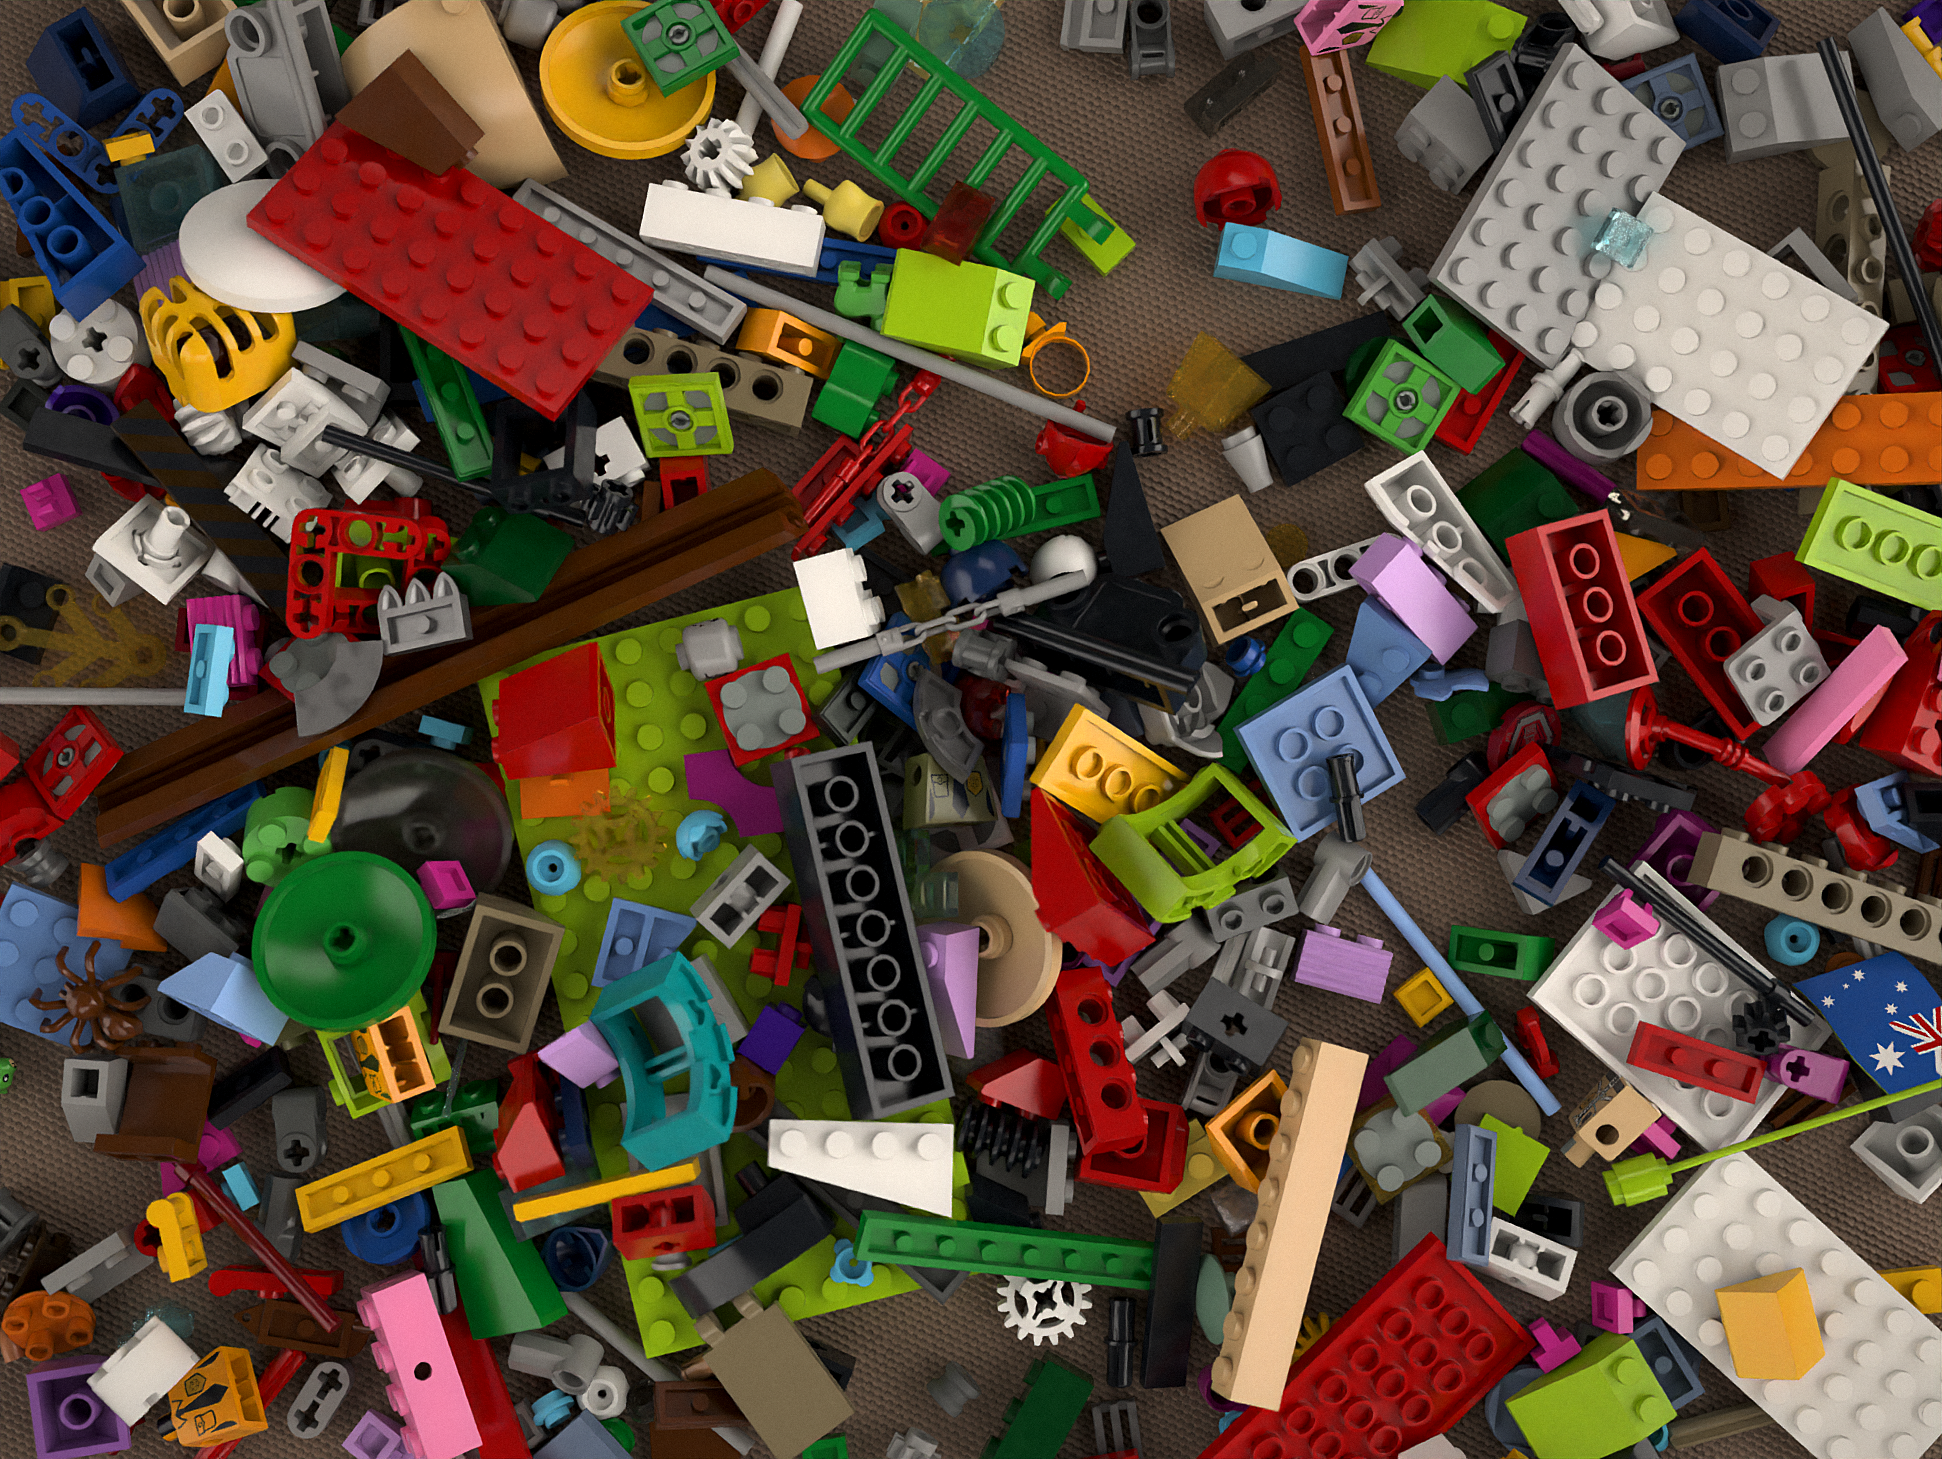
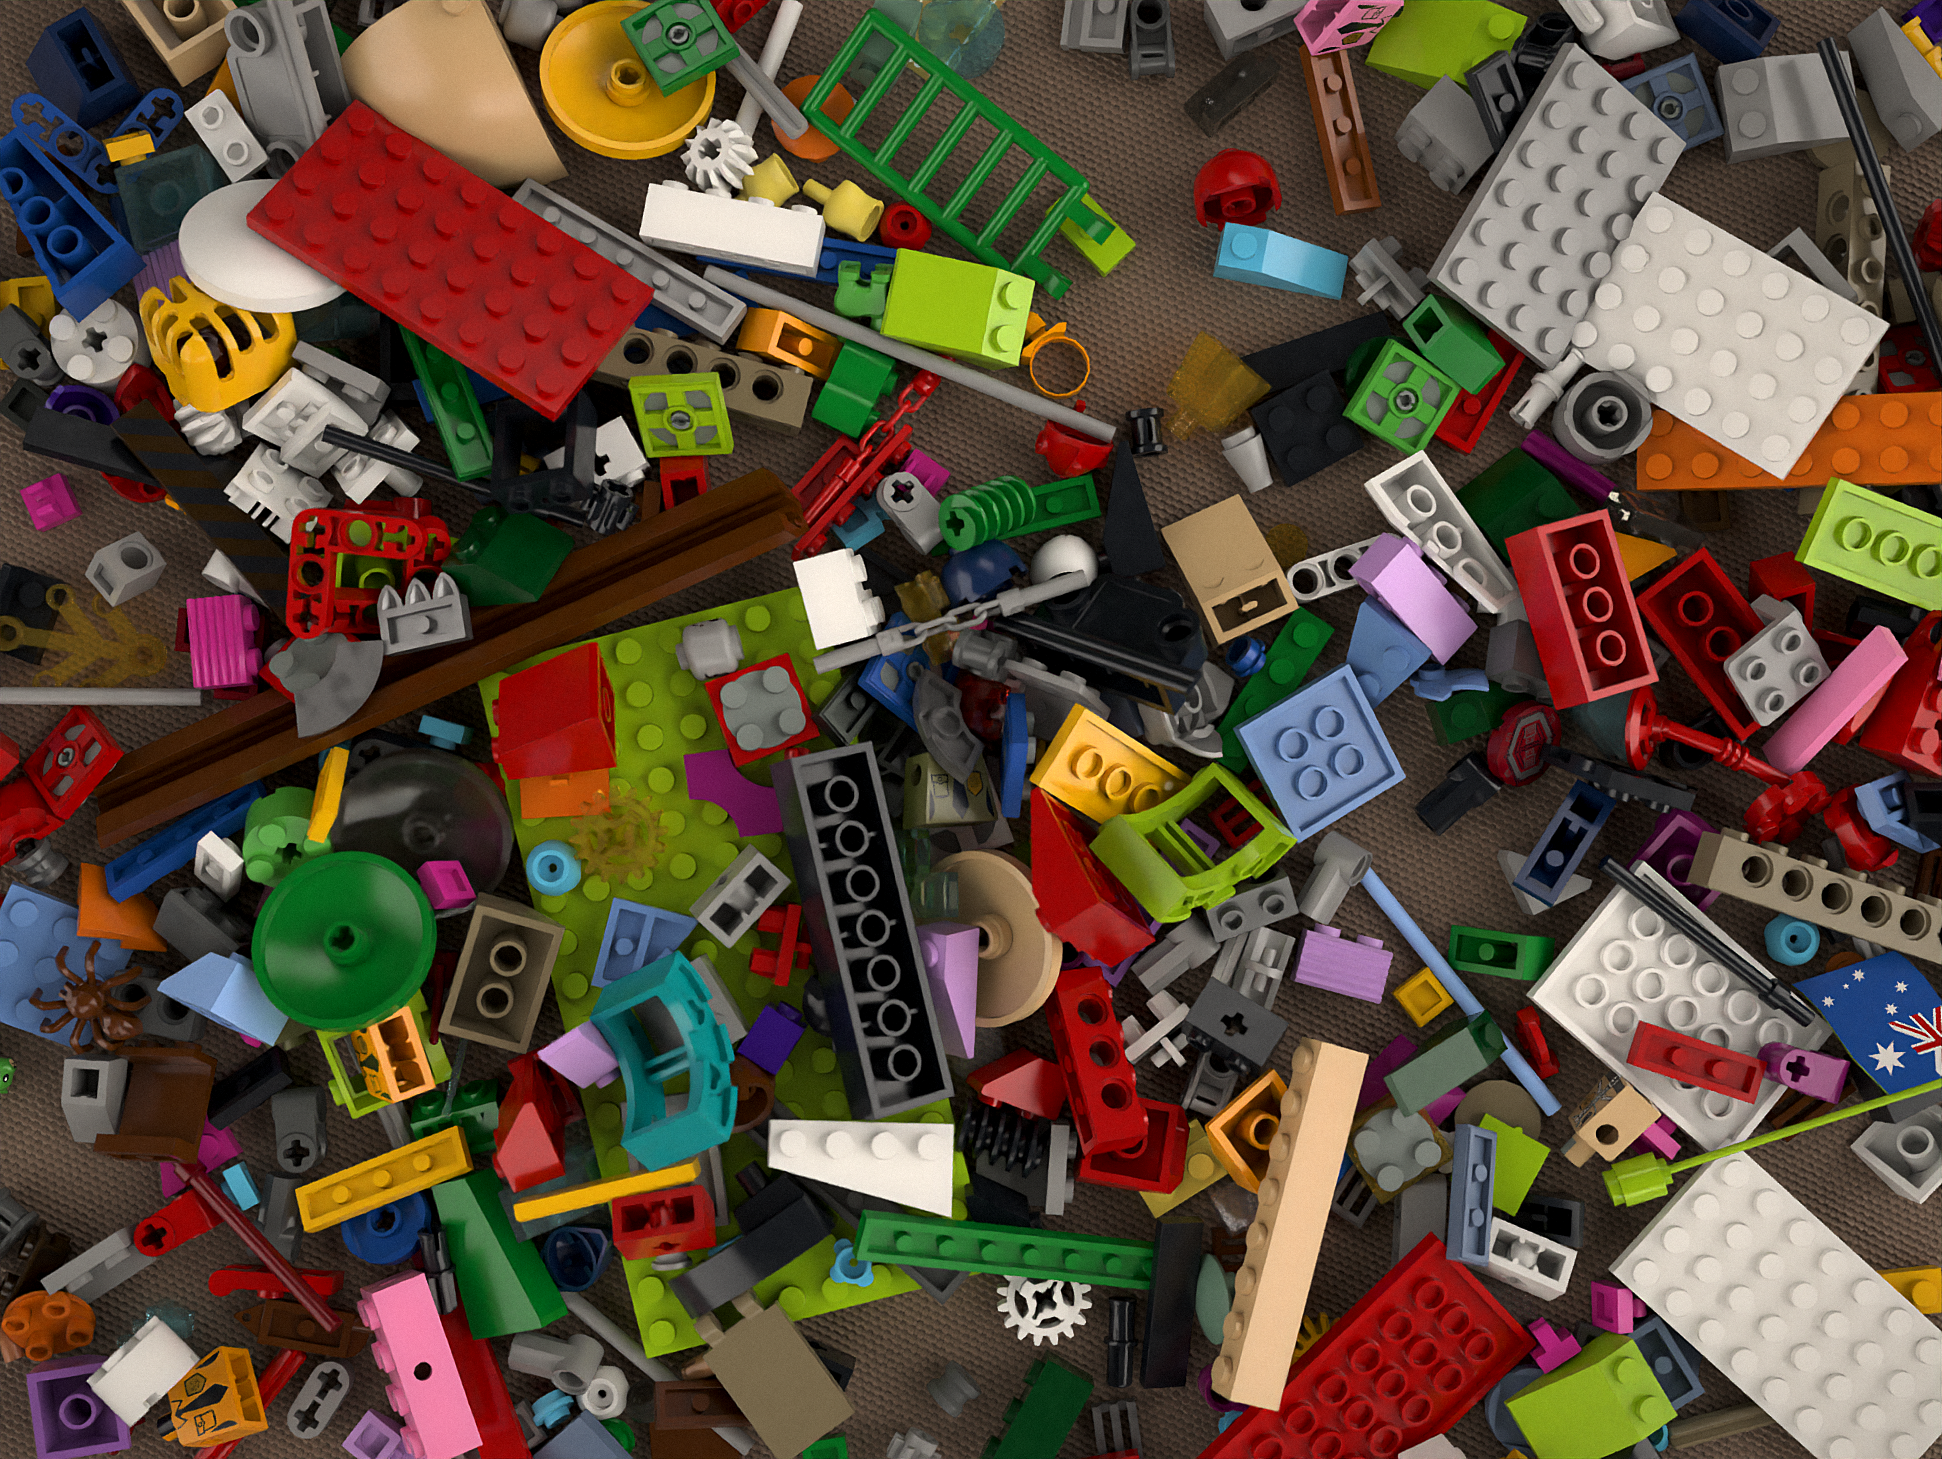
white plate [92,494,216,605] -> none
yellow plate [146,1191,208,1282] -> none
medium azure plate [184,623,235,717] -> none
reddish brown slope [334,48,485,176] -> none
dark blue plate [554,1073,595,1170] -> none
medium azure plate [676,810,727,861] -> none
clear red slope [919,180,996,267] -> none
black axle [1325,753,1366,843] -> none
piece [1465,741,1564,851] -> none
clear light blue plate [1590,207,1655,270] -> none
dark pink tile [1592,889,1660,950] -> none
yellow slope [1714,1267,1825,1380] -> none
black gear [1732,1000,1791,1056] -> none

